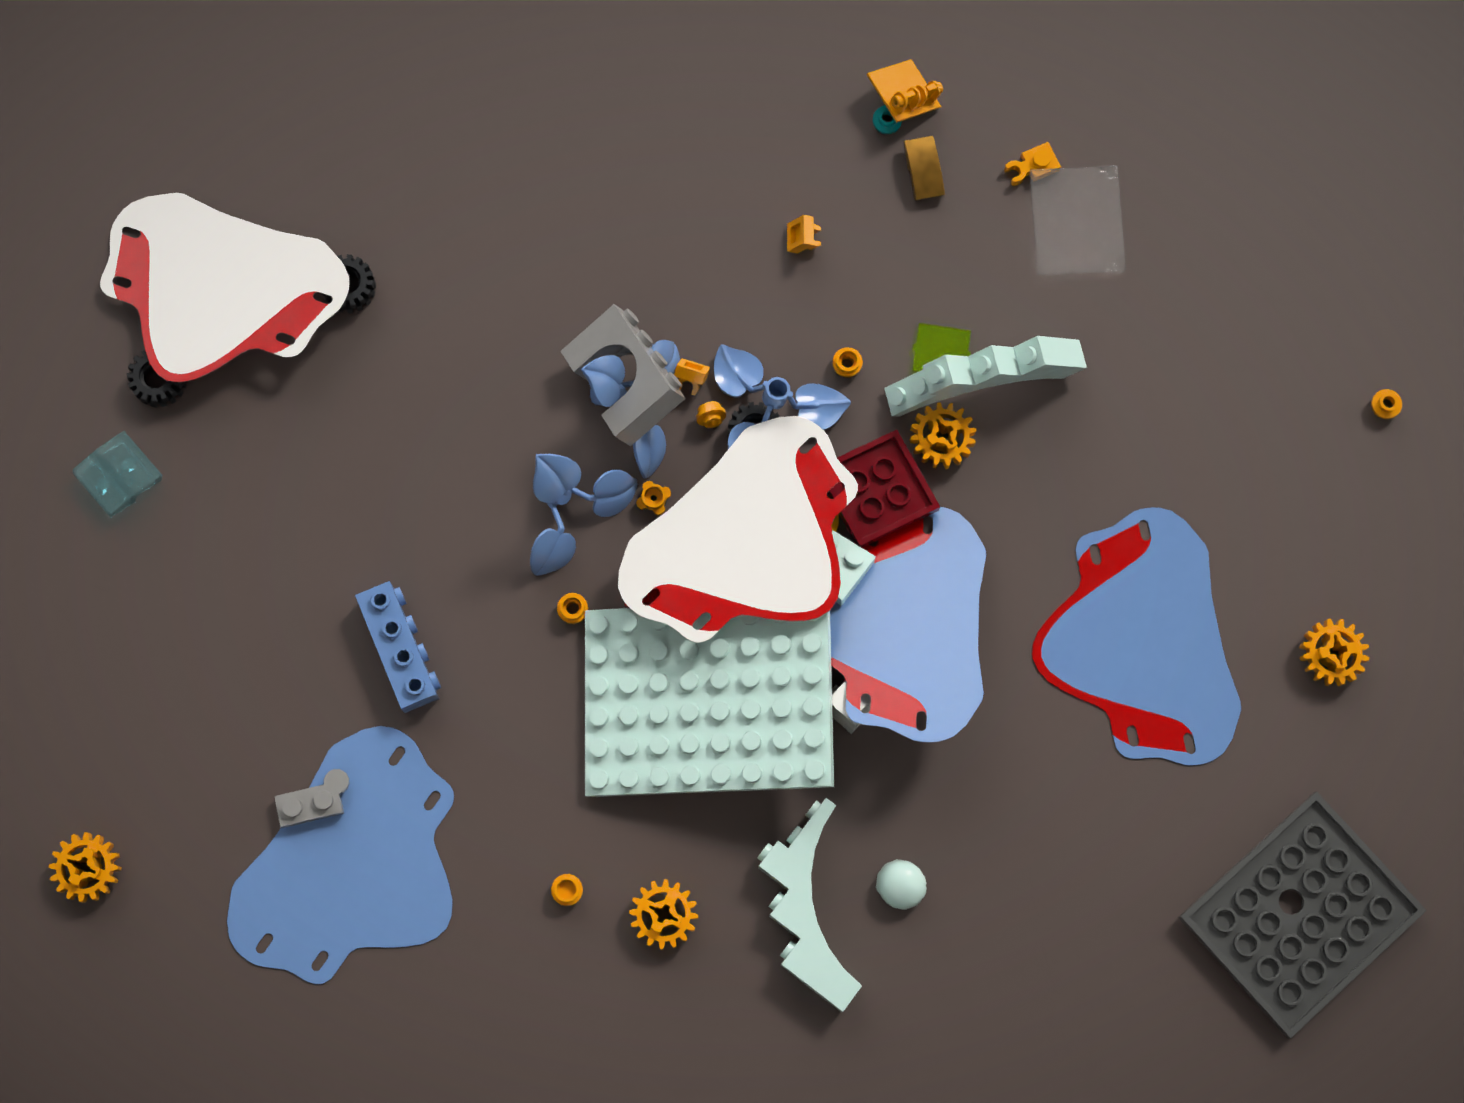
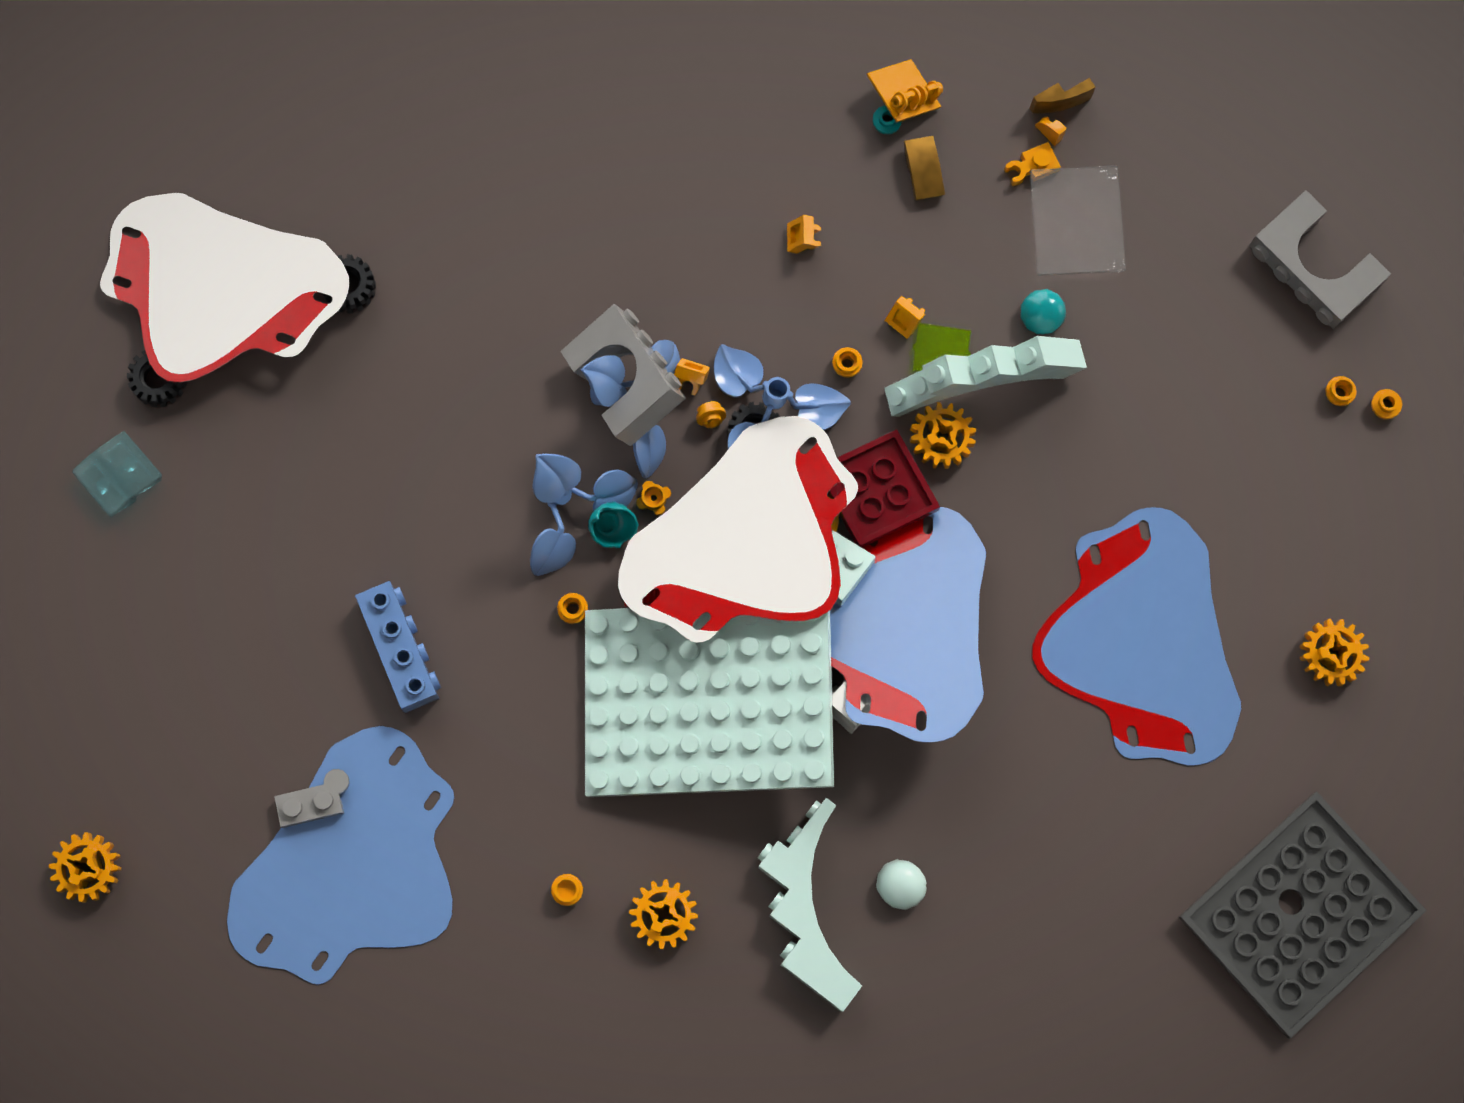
none -> teal hair [588,502,639,548]
none -> light orange tile [884,296,925,339]
none -> teal hair [1020,289,1066,334]
none -> pearl gold slope [1029,78,1096,113]
none -> light orange tile [1035,116,1067,146]
none -> light grey arch [1249,190,1391,329]
none -> light orange plate [1325,376,1357,406]

